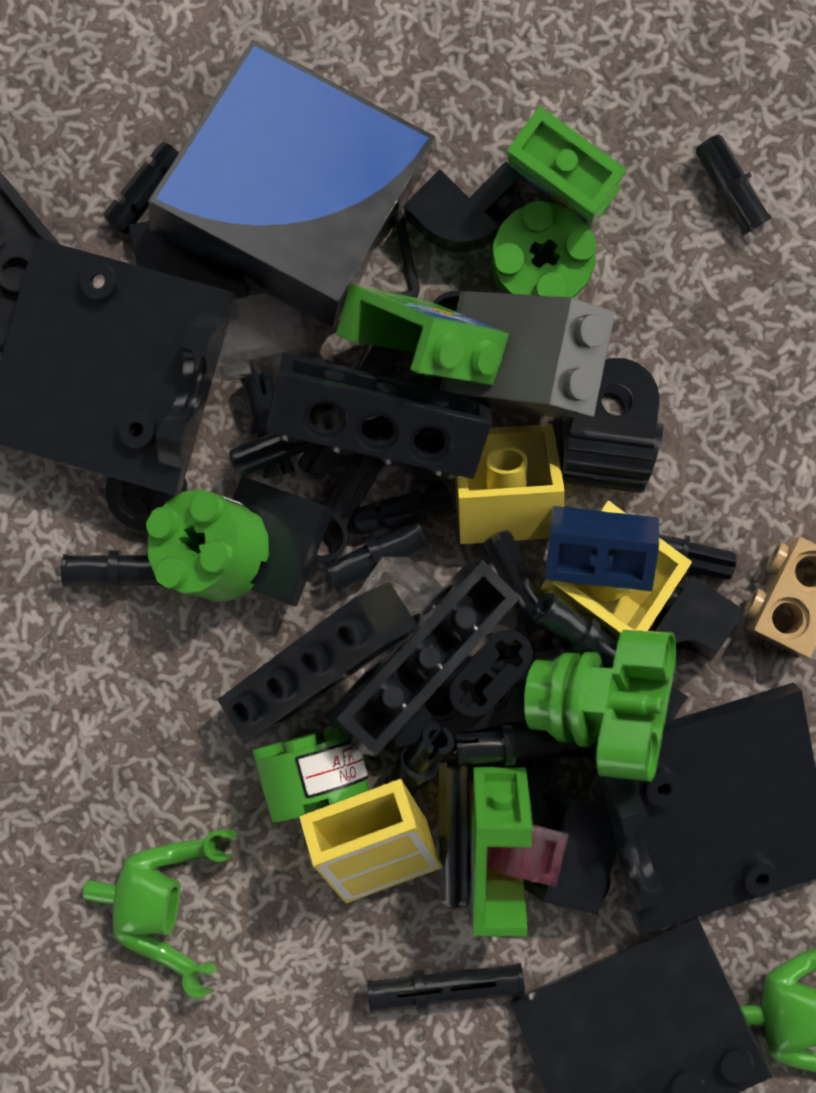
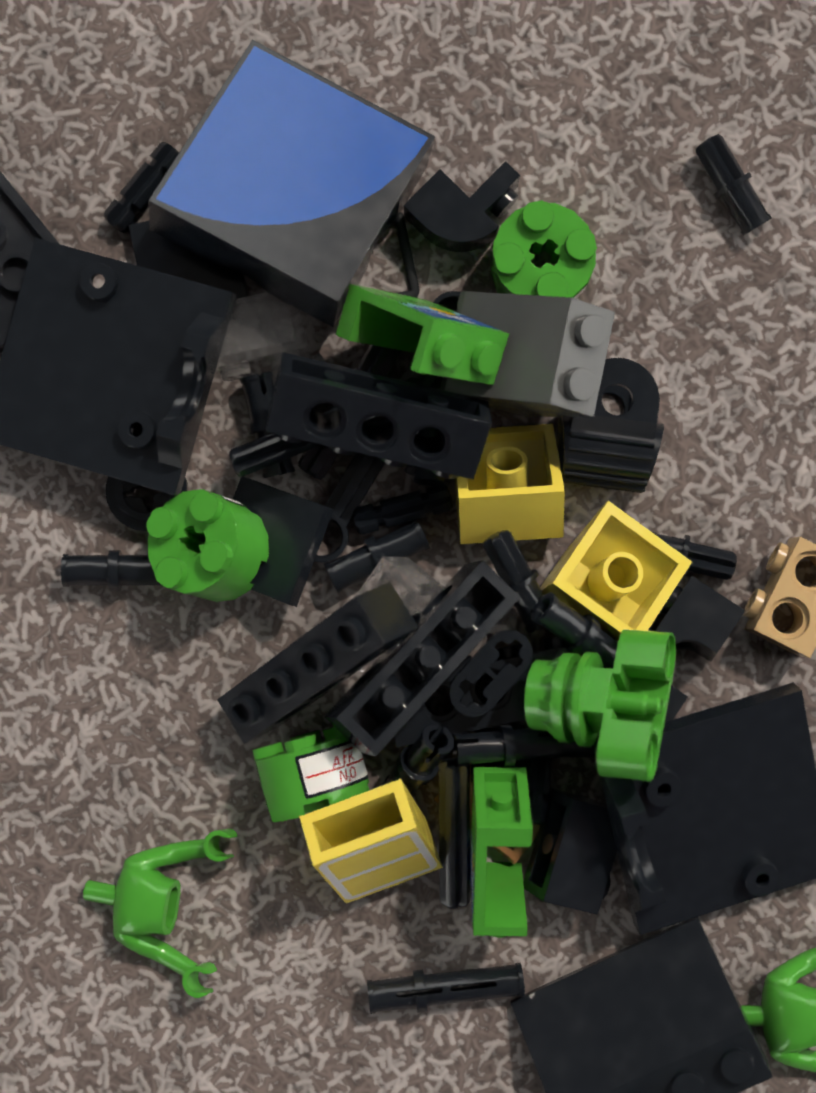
clear pink brick [486,825,569,887] -> none
bright green panel [507,105,627,230] -> none
dark blue hinge [545,506,659,592] -> none

